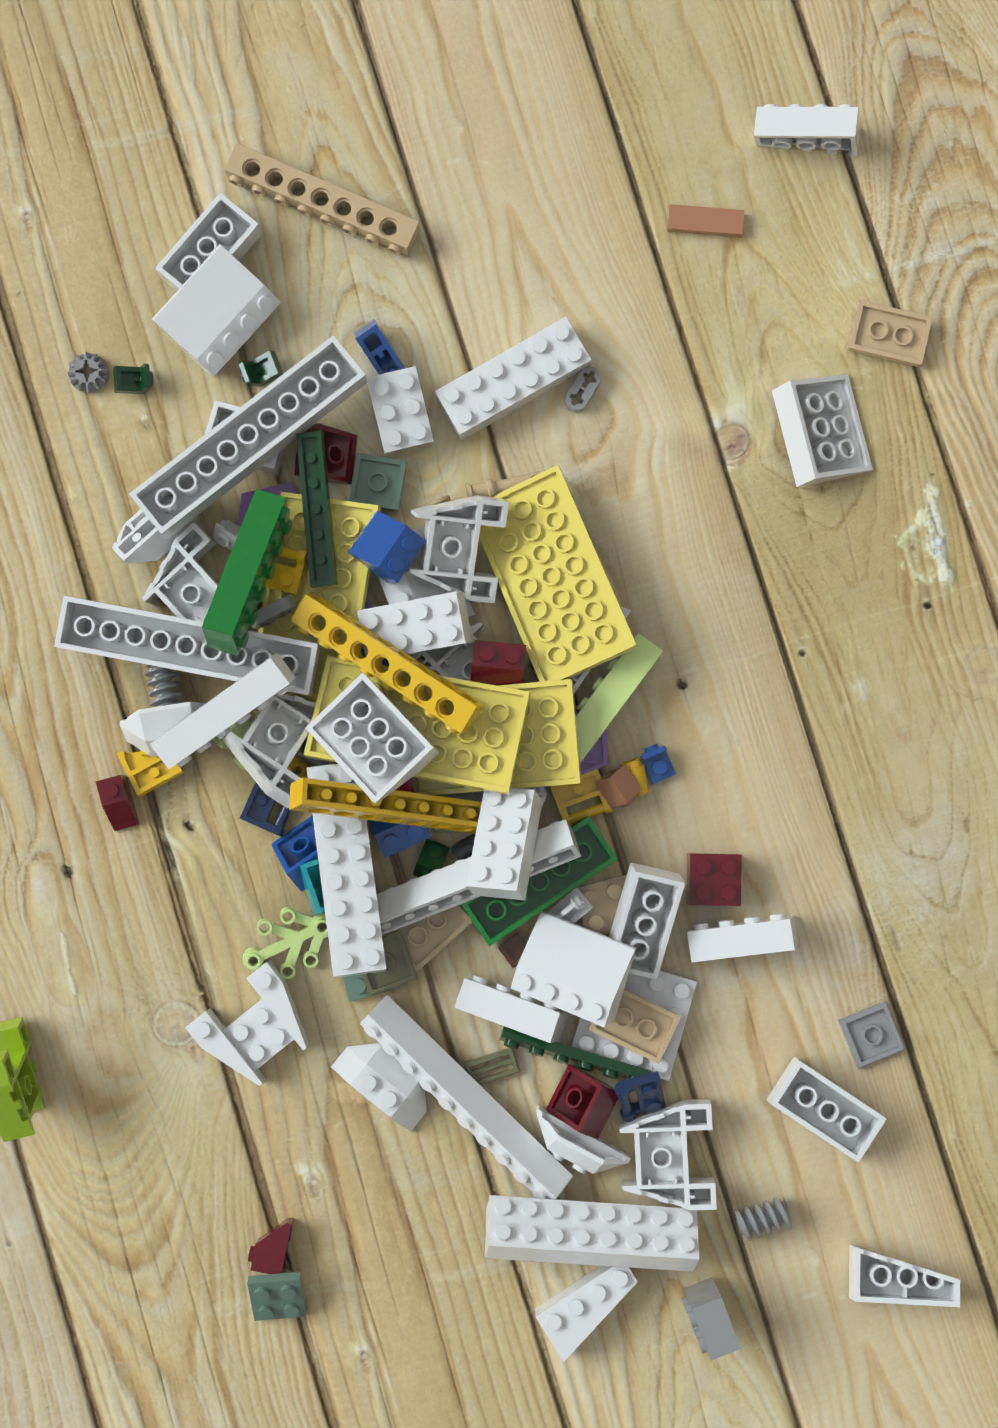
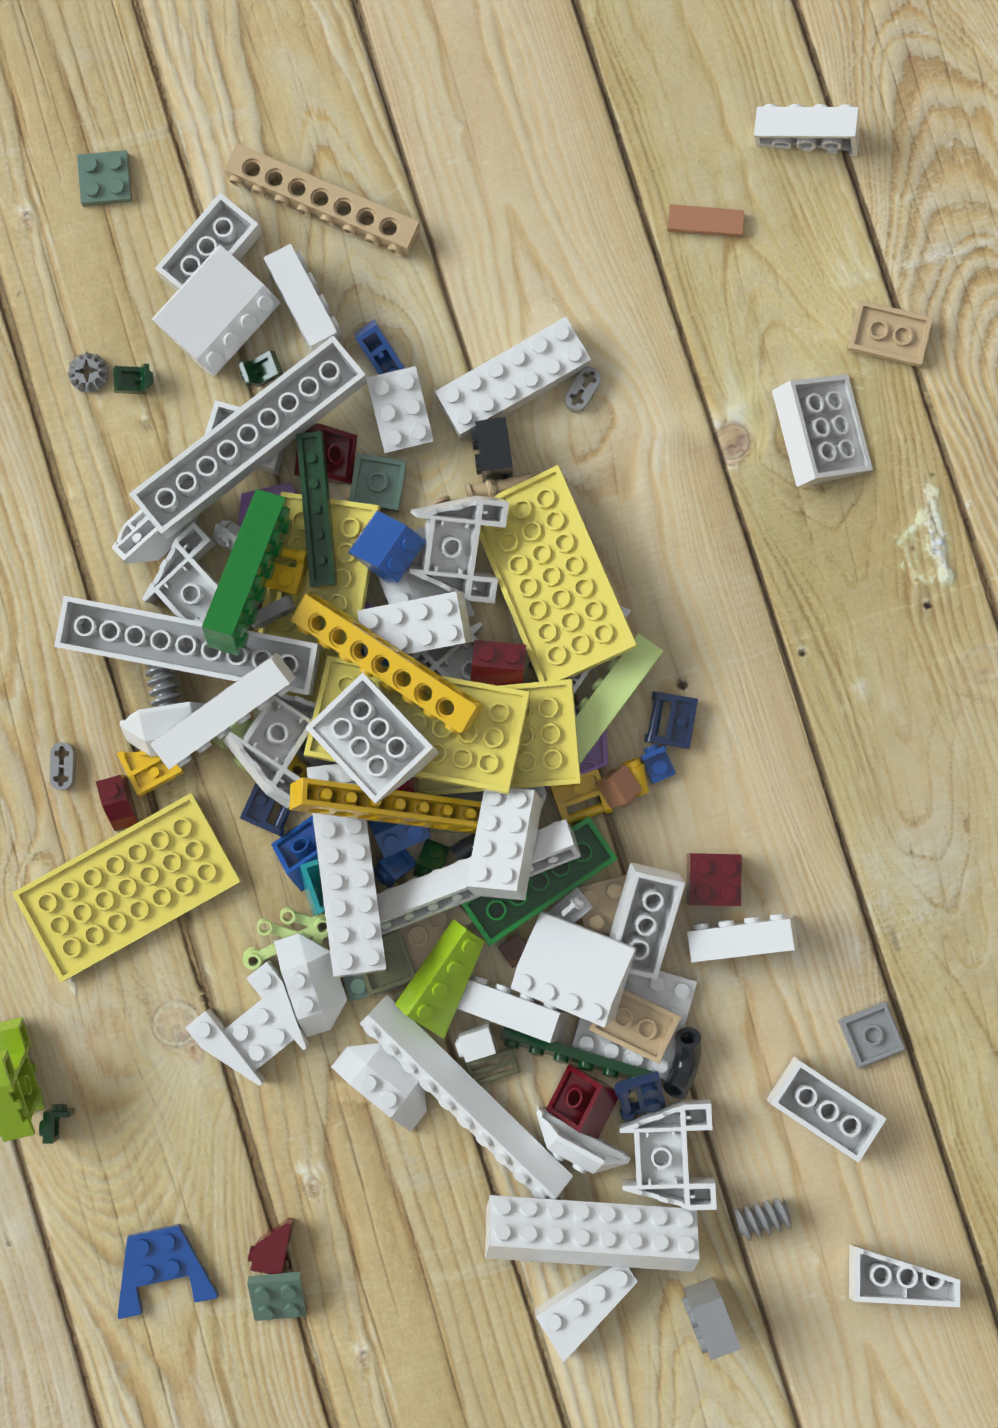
none -> light yellow plate [12,793,242,983]
none -> dark green bracket [39,1104,75,1144]
none -> light grey beam [50,742,76,791]
none -> sand green plate [77,150,132,206]
none -> blue wing [117,1224,219,1319]
none -> white brick [263,244,343,352]
none -> white wedge [274,933,347,1038]
none -> blue bracket [373,849,416,888]
none -> lime wedge [395,919,485,1039]
none -> white brick [455,1023,496,1063]
none -> black brick [471,417,513,482]
none -> dark blue plate [644,691,698,749]
none -> black cylinder [663,1027,702,1099]

